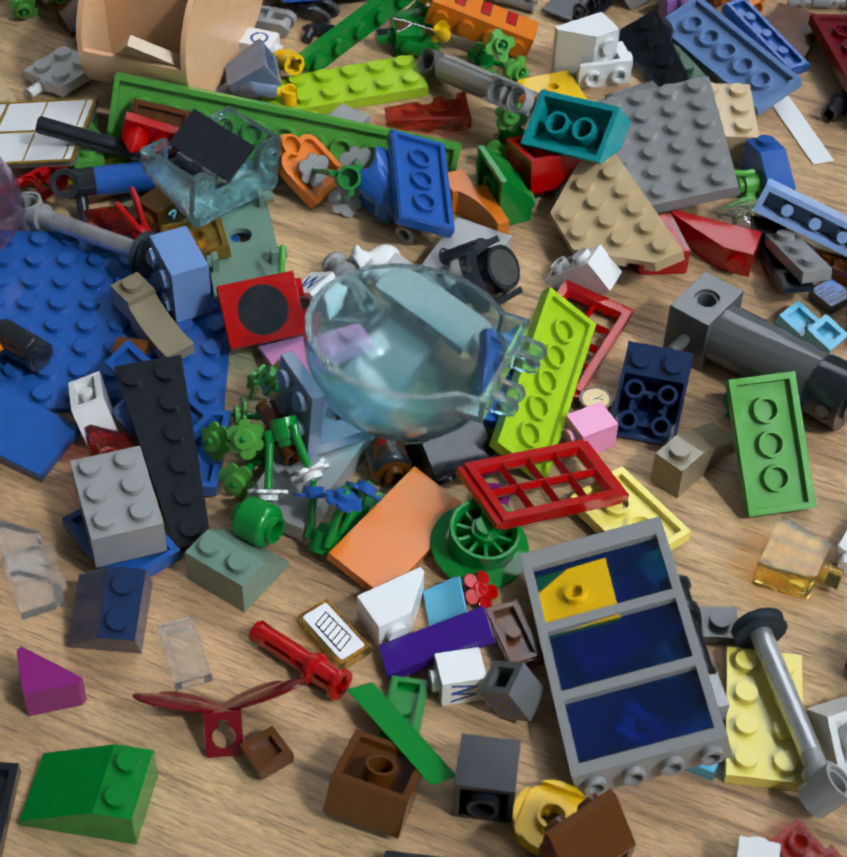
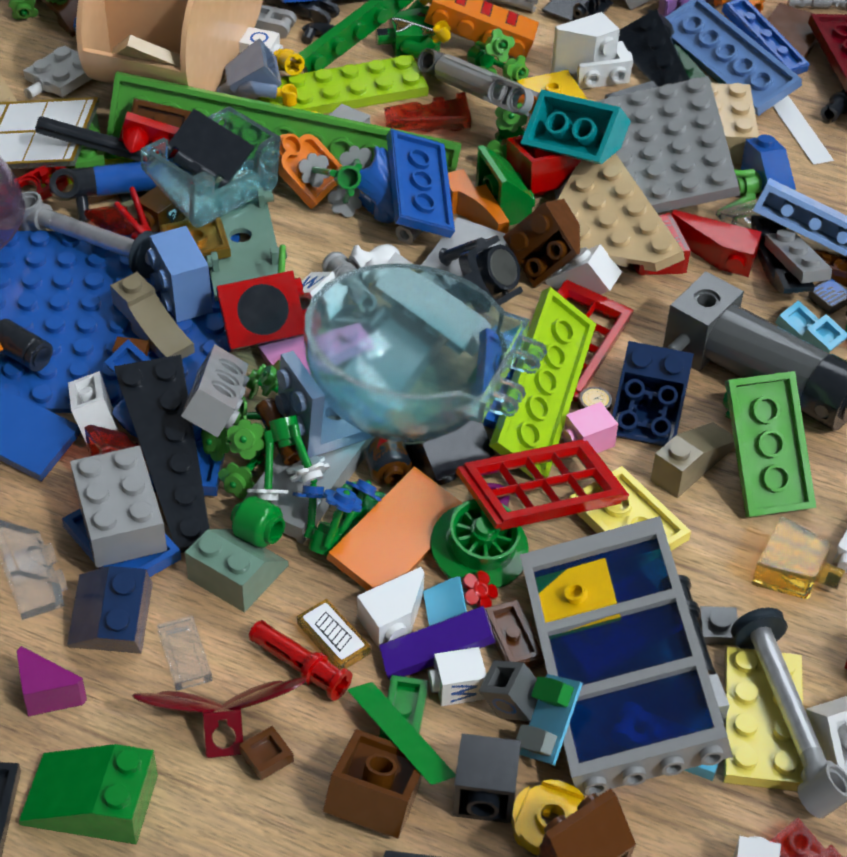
none -> light grey brick [181,344,250,438]
none -> reddish brown slope [503,199,580,288]
none -> piece [516,674,583,765]

